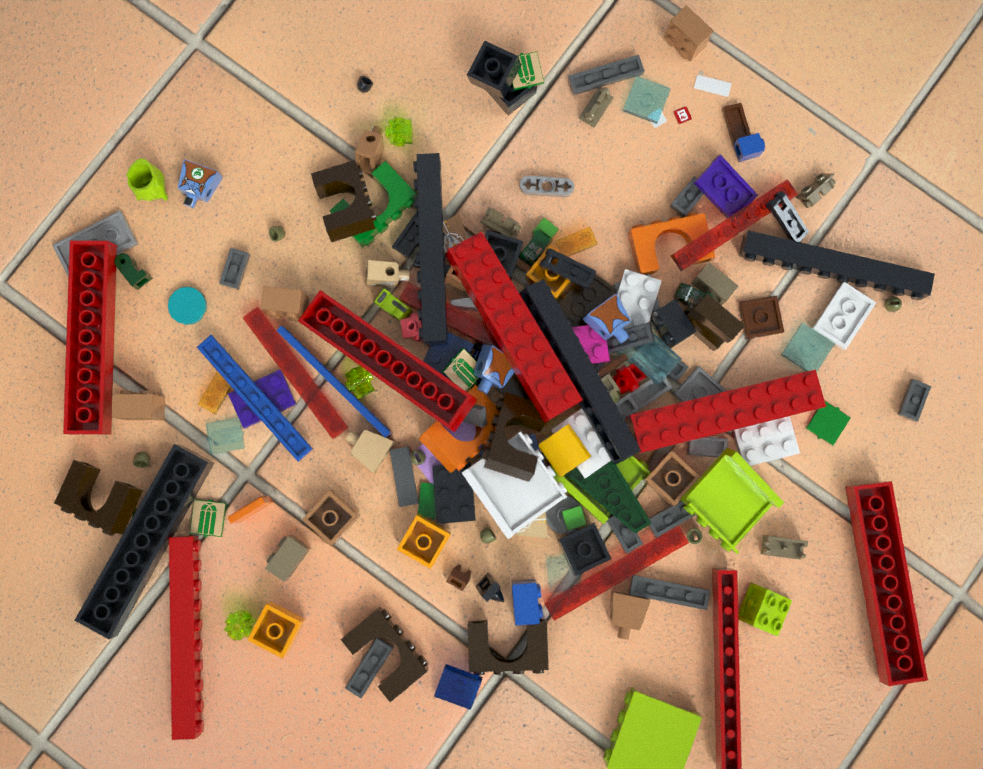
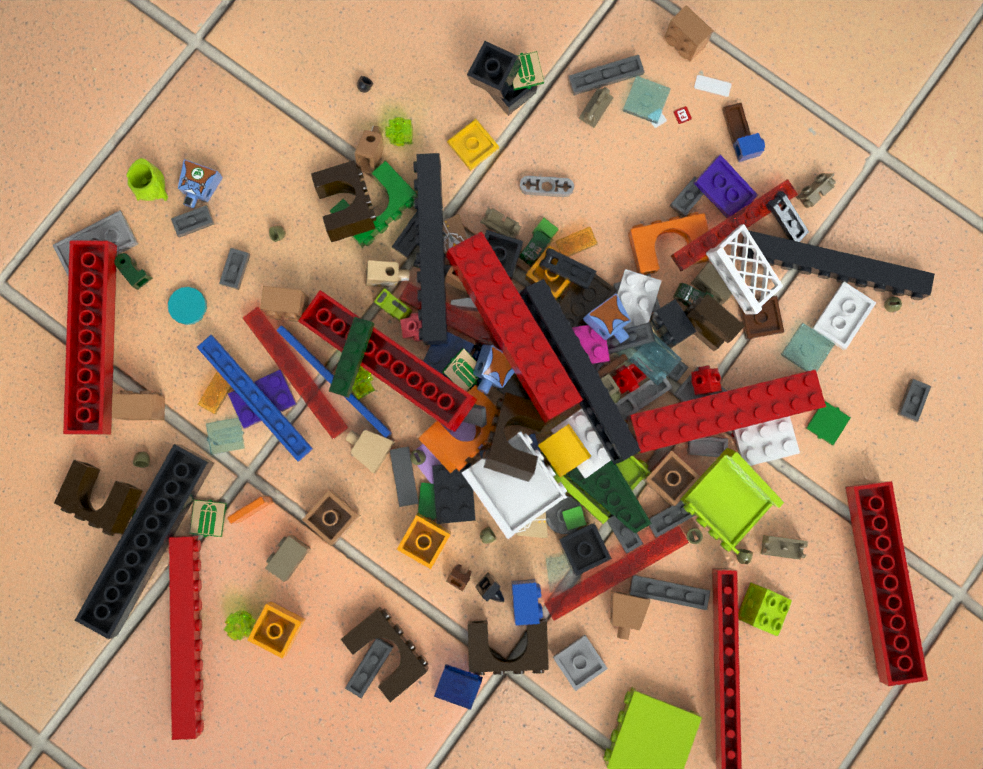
none -> dark grey plate [171,205,215,238]
none -> dark green plate [329,317,375,398]
none -> yellow tile [447,119,499,171]
none -> light grey plate [553,634,608,691]
none -> red brick [691,365,722,395]
none -> white fence [706,224,783,314]
none -> olive hinge [736,549,753,564]

